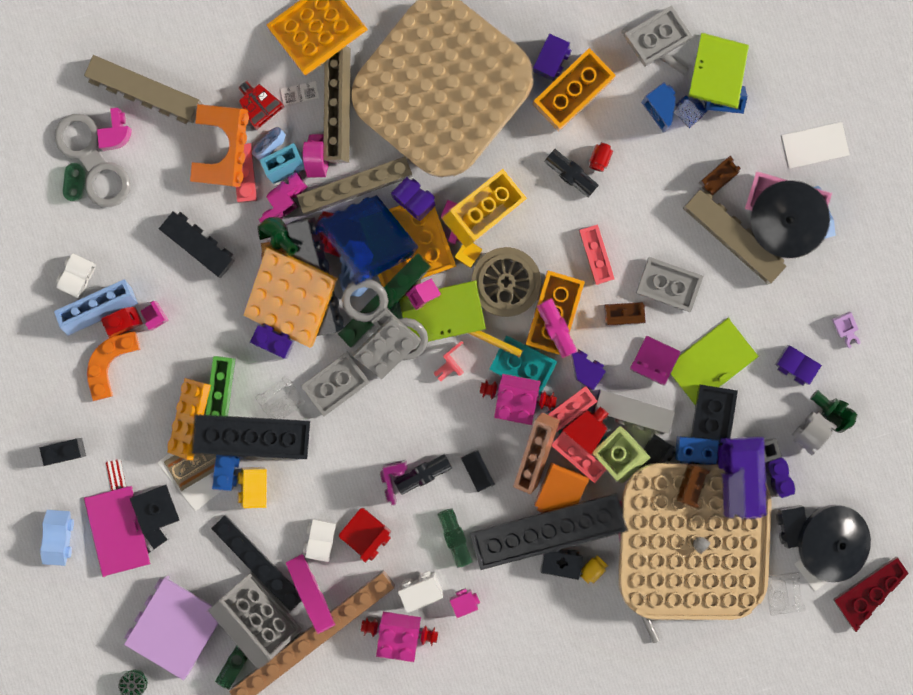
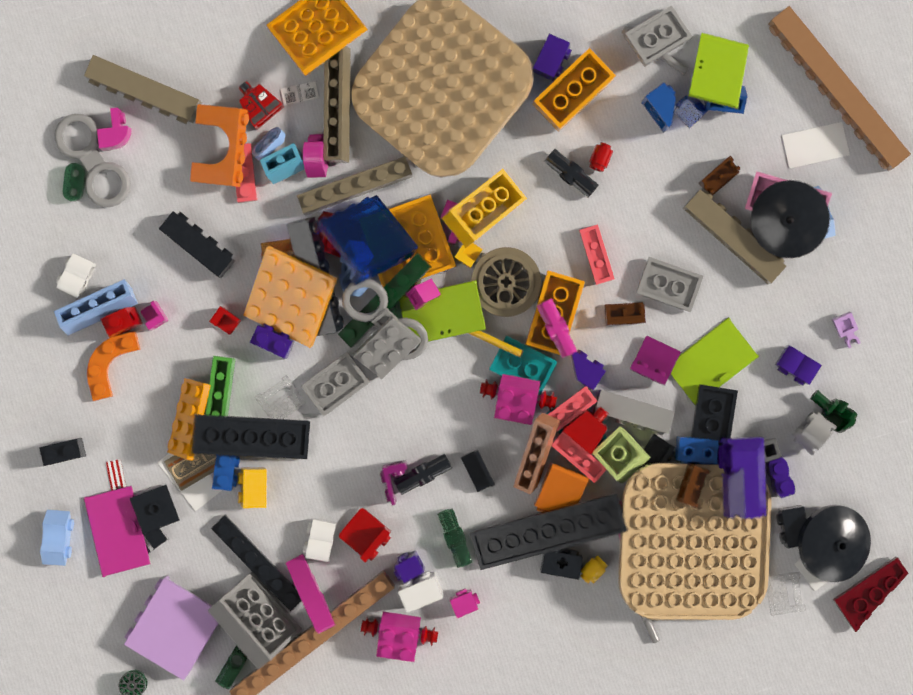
dark green piece [257,217,298,256] -> none
dark pink plate [258,172,307,223] -> none
dark purple brick [391,177,436,221] -> none
coral bracket [434,341,464,382] -> none
light grey hinge [693,537,710,554] -> none
none -> red panel [209,306,241,335]
none -> dark purple brick [393,551,425,583]
none -> medium nougat brick [768,6,911,171]

